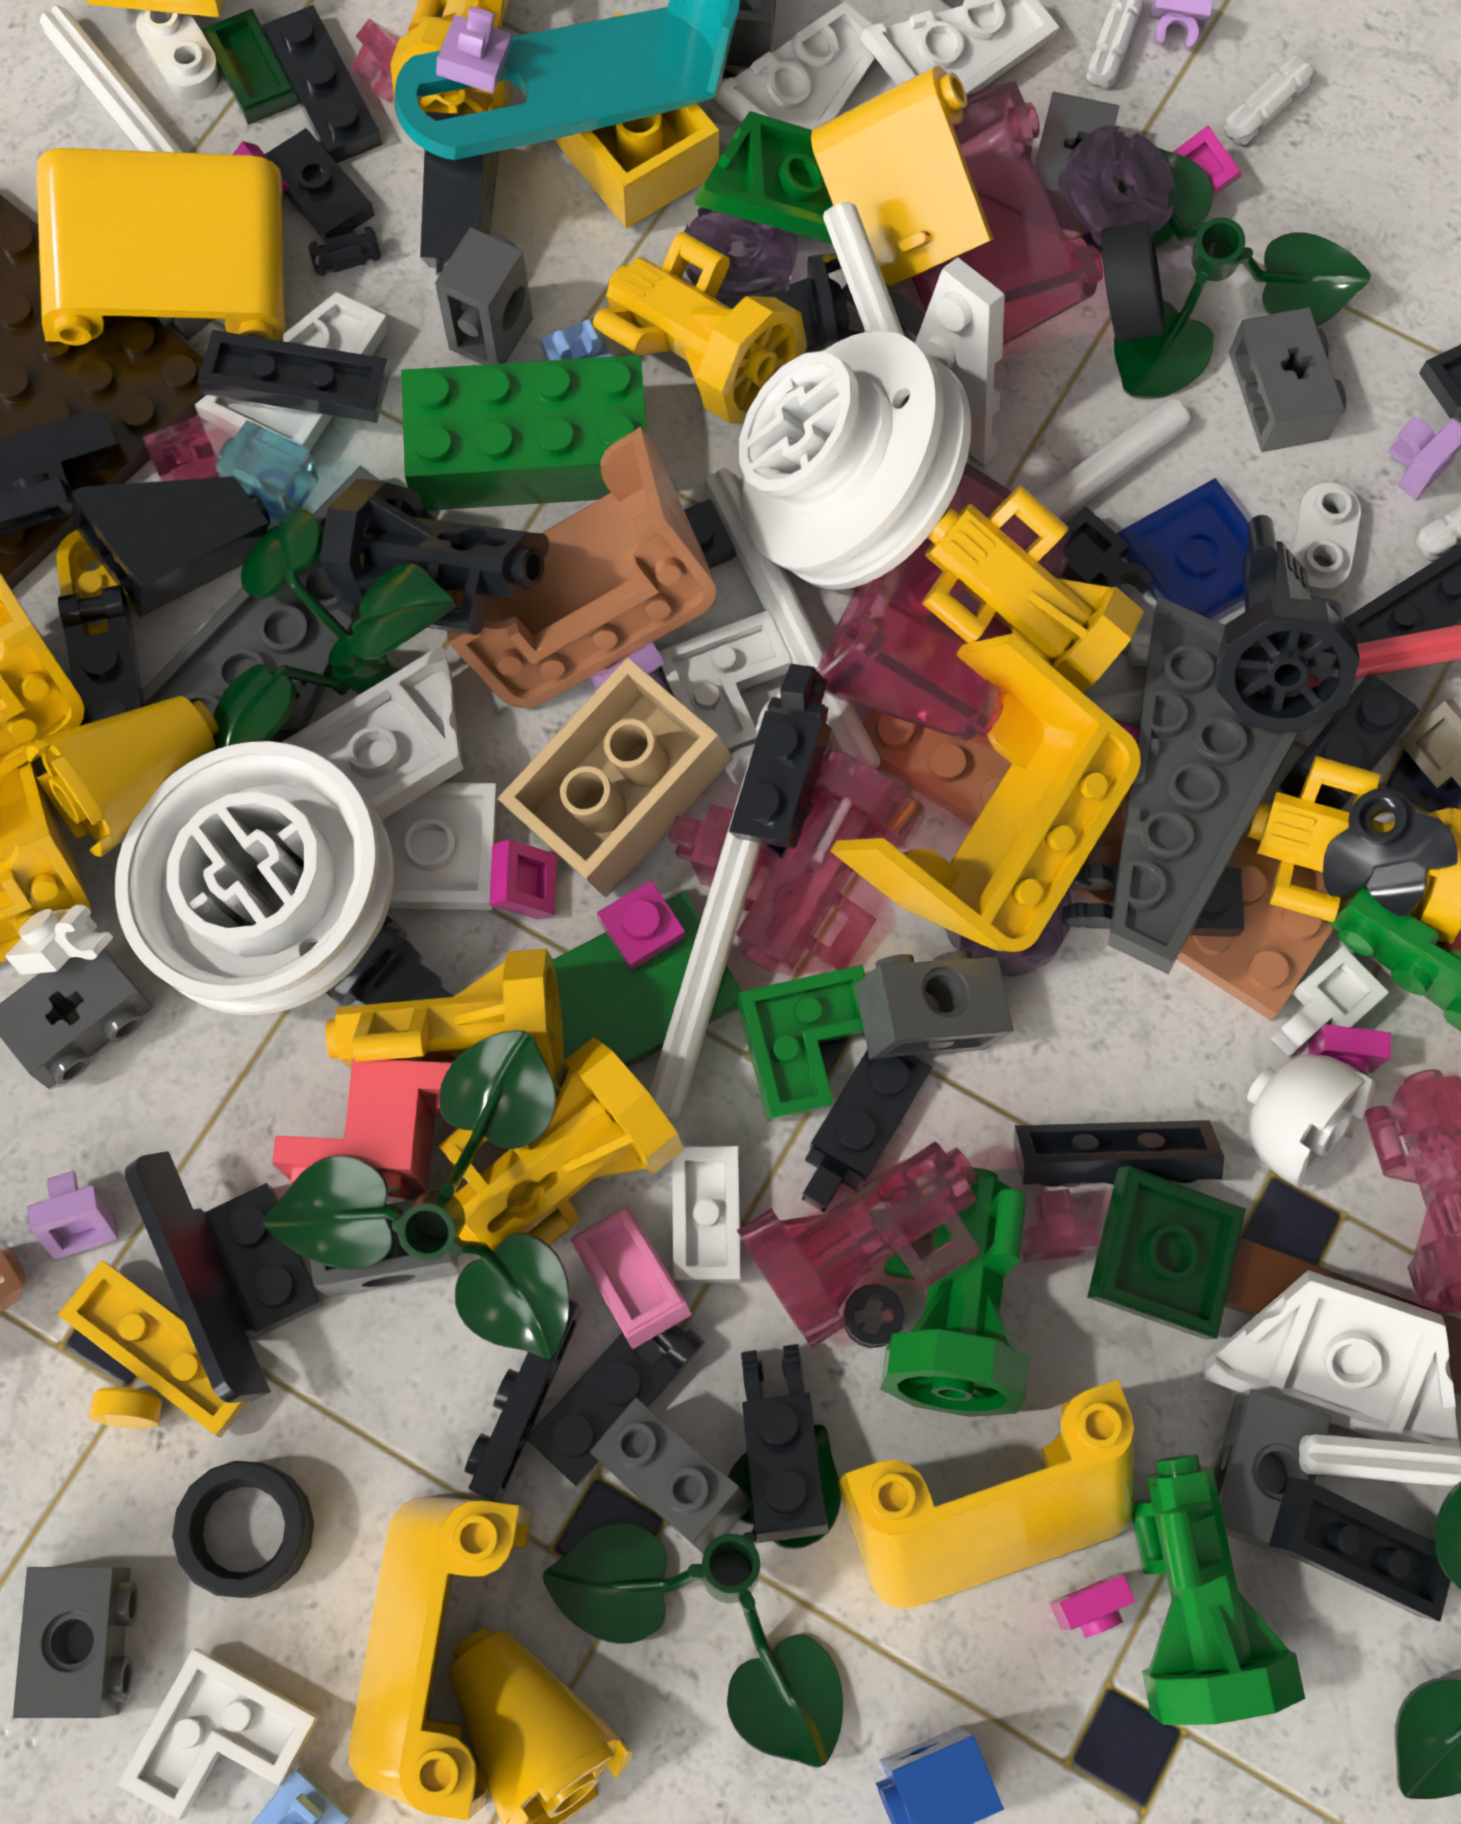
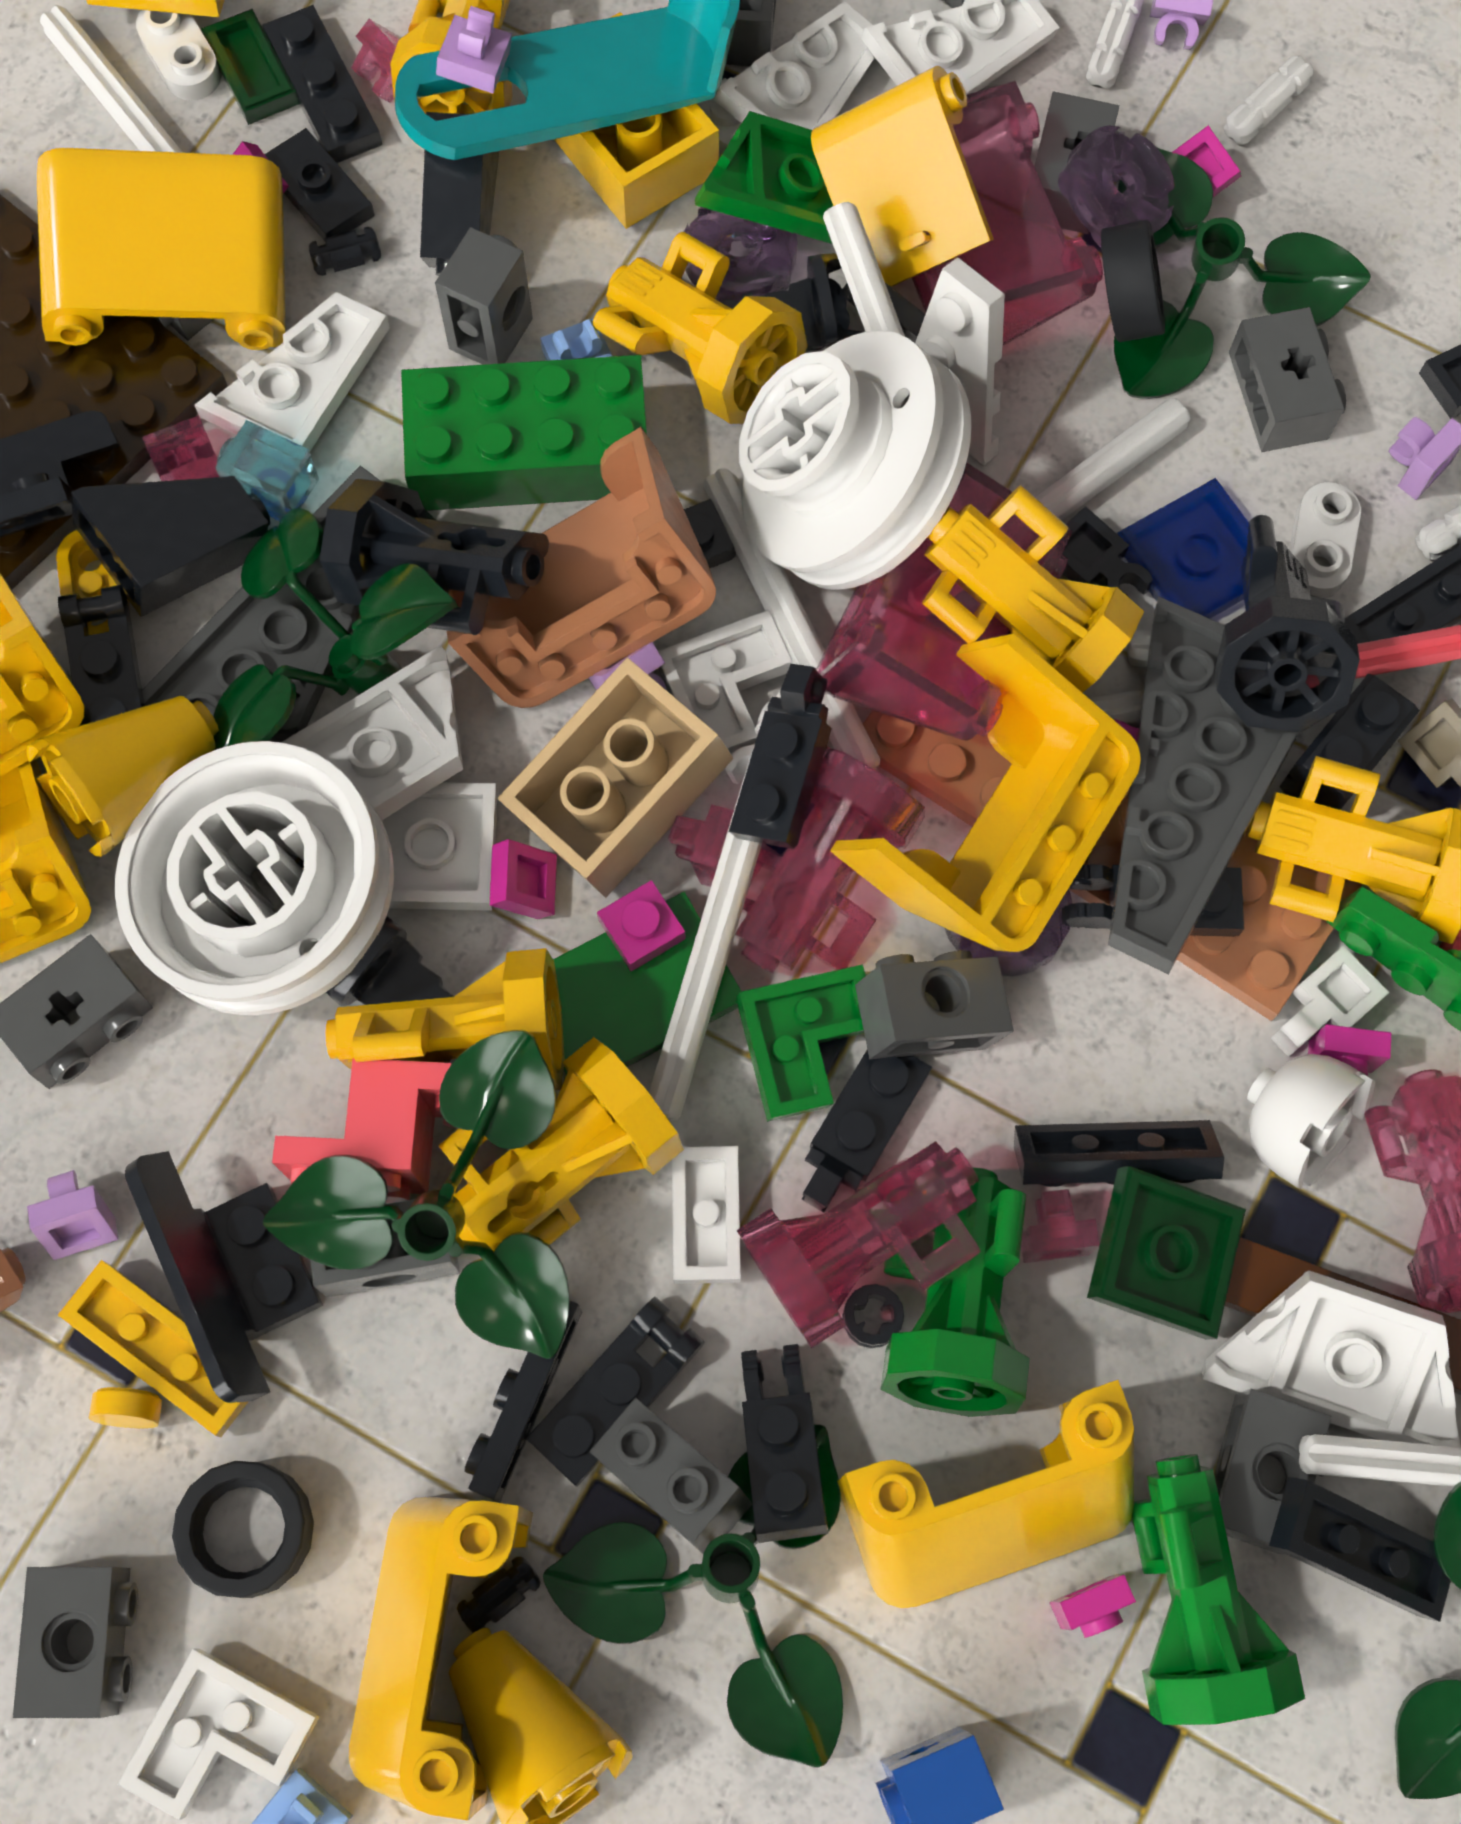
white plate [5,905,113,975] -> none
black plate [197,330,391,423] -> none
bright pink tile [570,1206,692,1350] -> none
black plate [1323,788,1458,918] -> none
none -> black piece [457,1556,541,1633]

